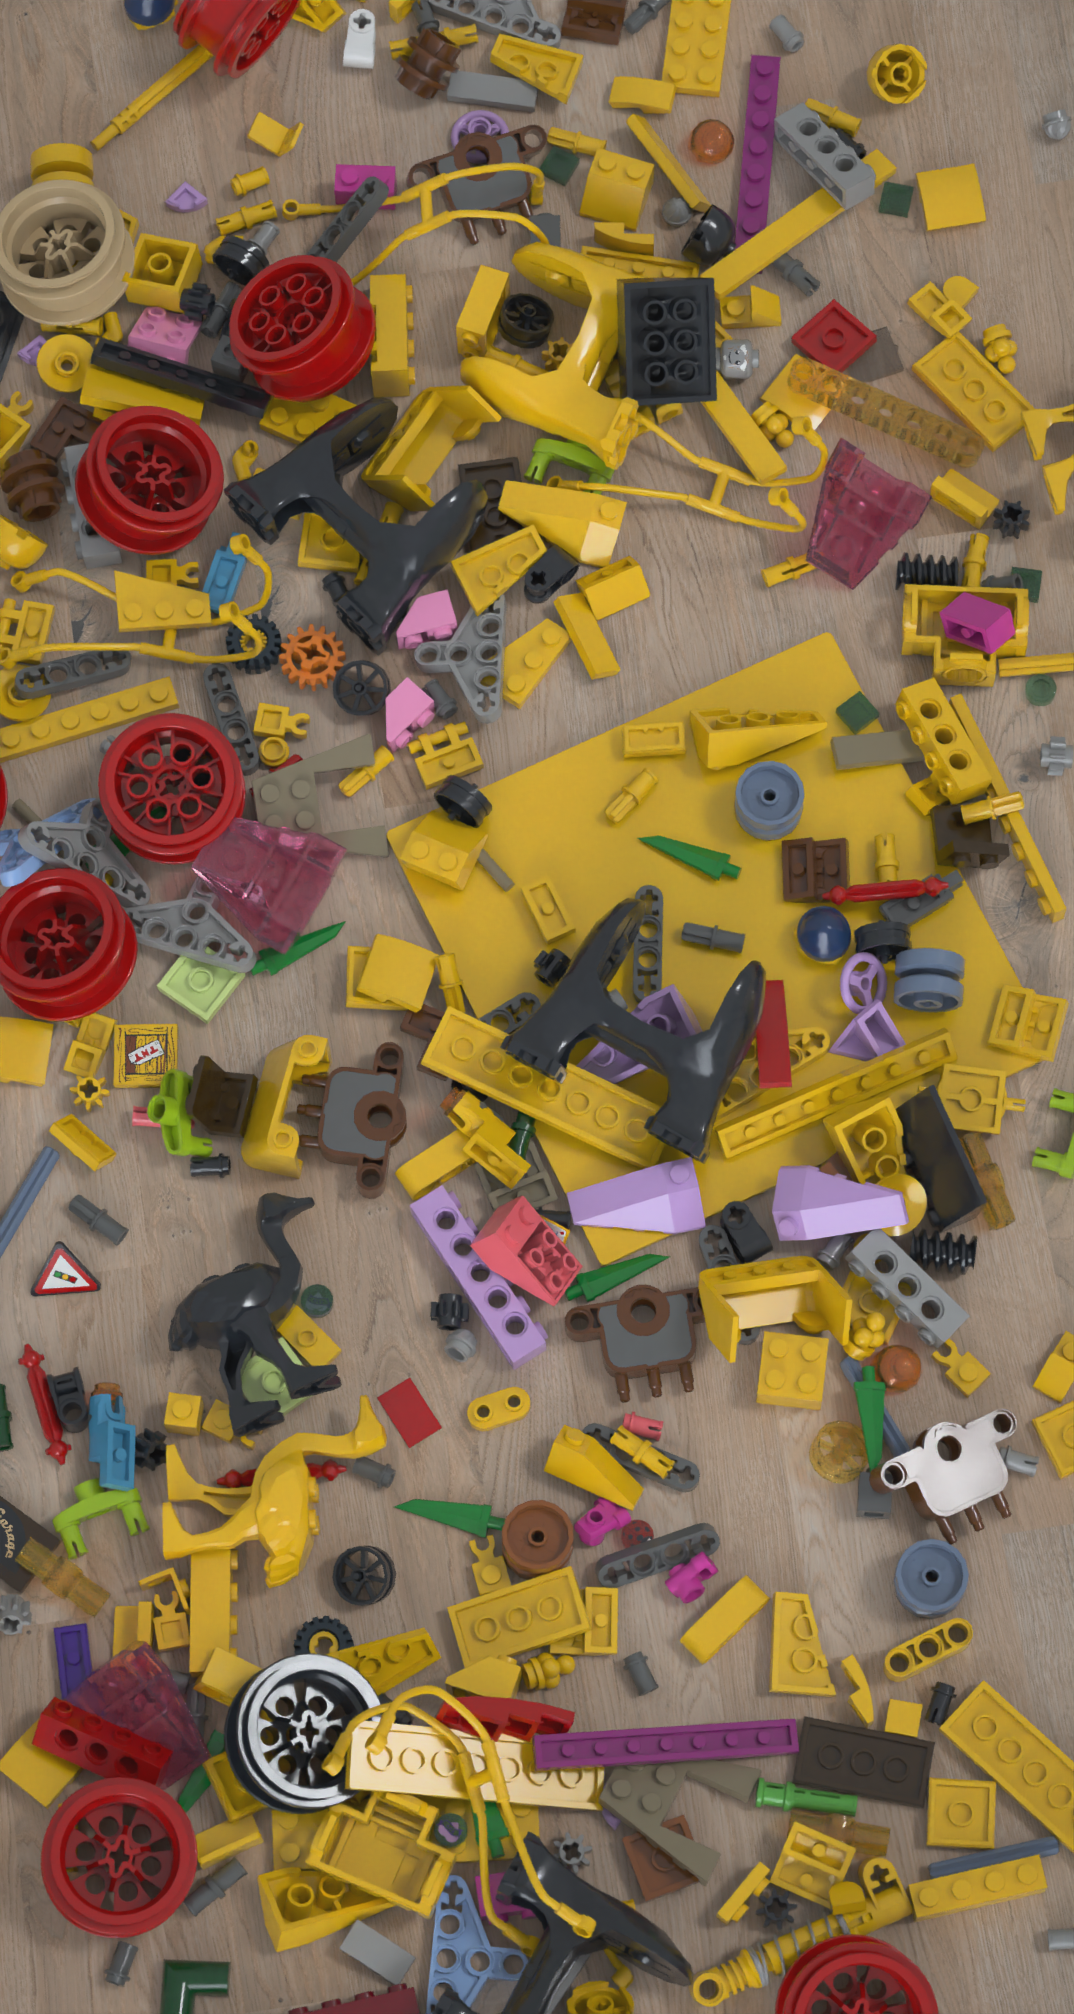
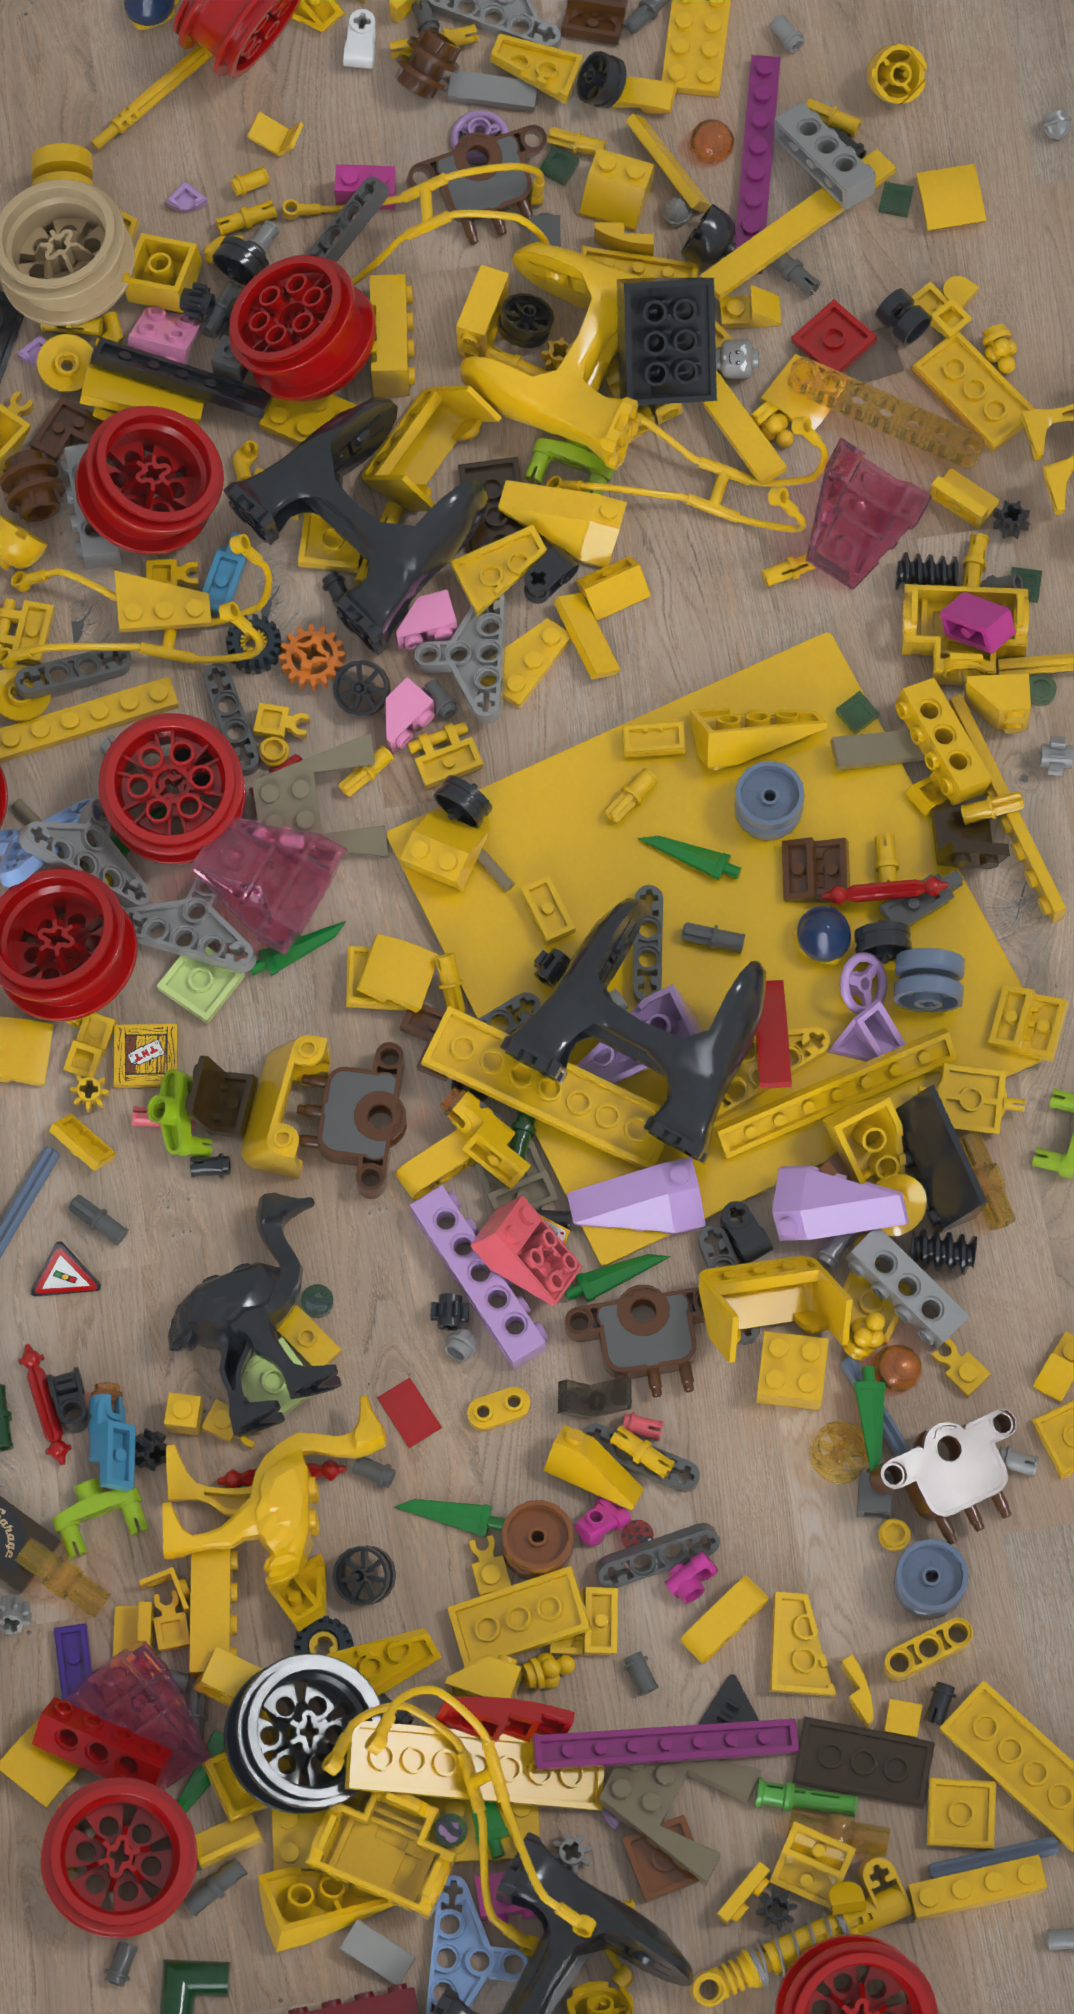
none -> yellow wing [267,1553,326,1632]
none -> clear smoke bracket [558,1377,632,1419]
none -> black wheel [577,51,627,109]
none -> black piece [698,1674,759,1725]
none -> black wheel [875,288,932,346]
none -> yellow plate [878,1518,911,1552]
none -> yellow slope [964,673,1031,734]

